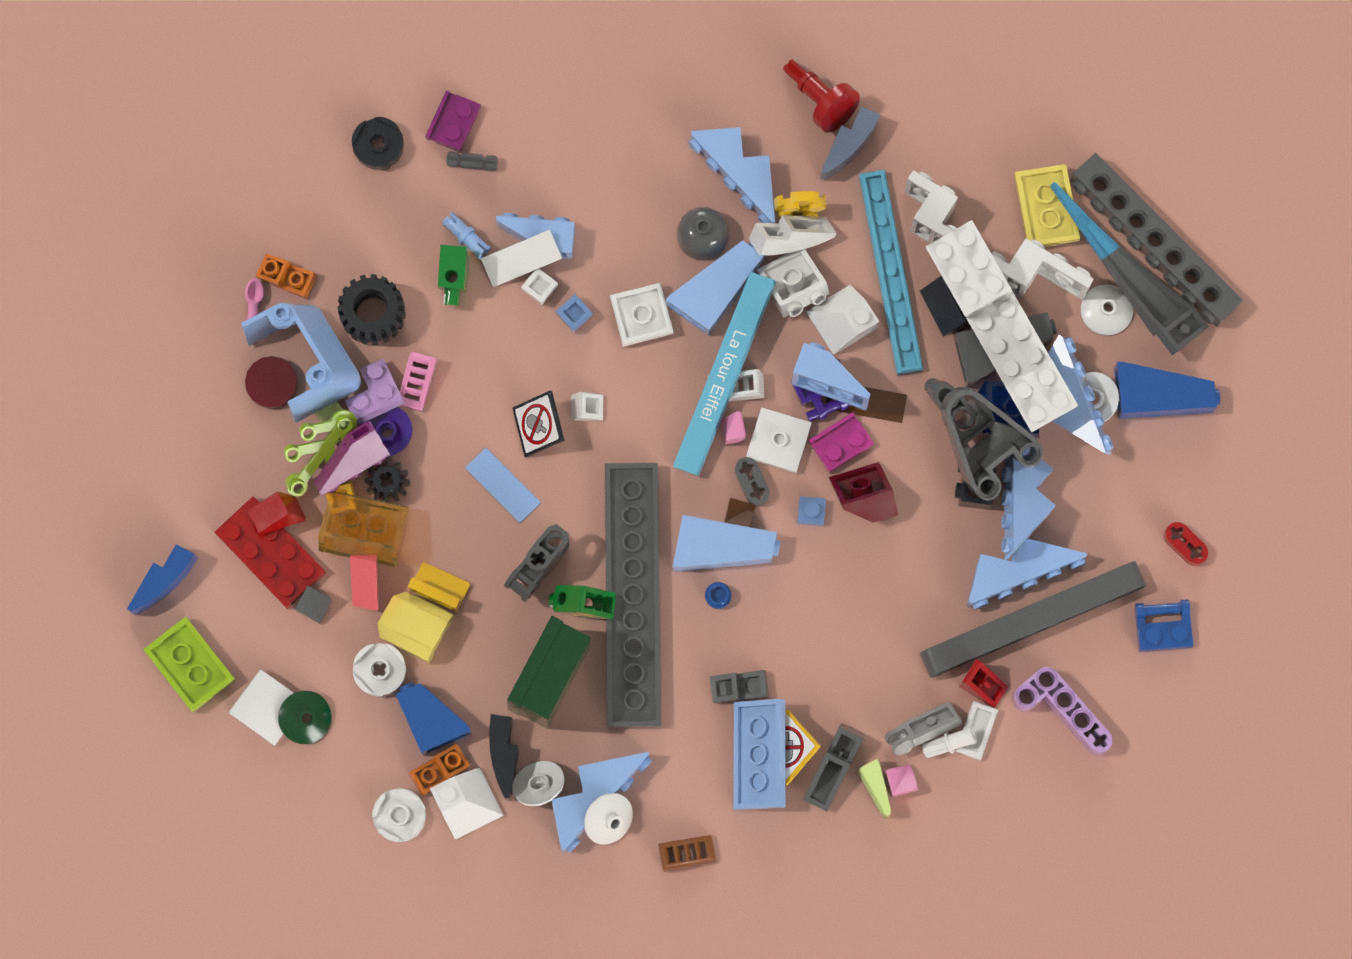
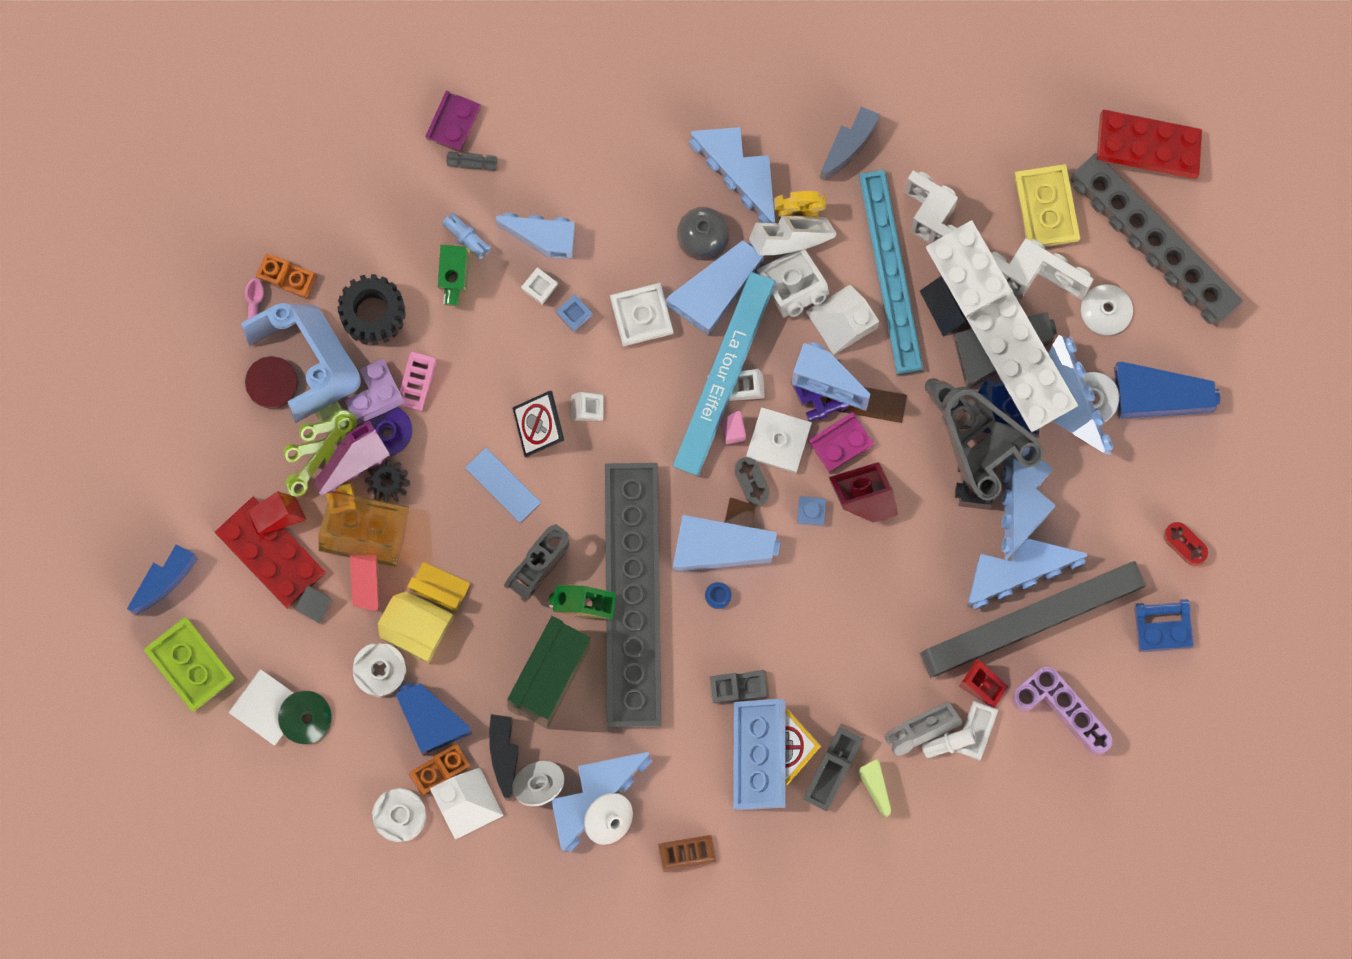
black plate [352,117,404,170] -> none
white sticker [481,230,562,287] -> none
red piece [783,59,860,133] -> none
bright pink slope [884,765,918,798] -> none
dark grey plate [1050,182,1209,355] -> none
none -> red plate [1096,109,1202,179]

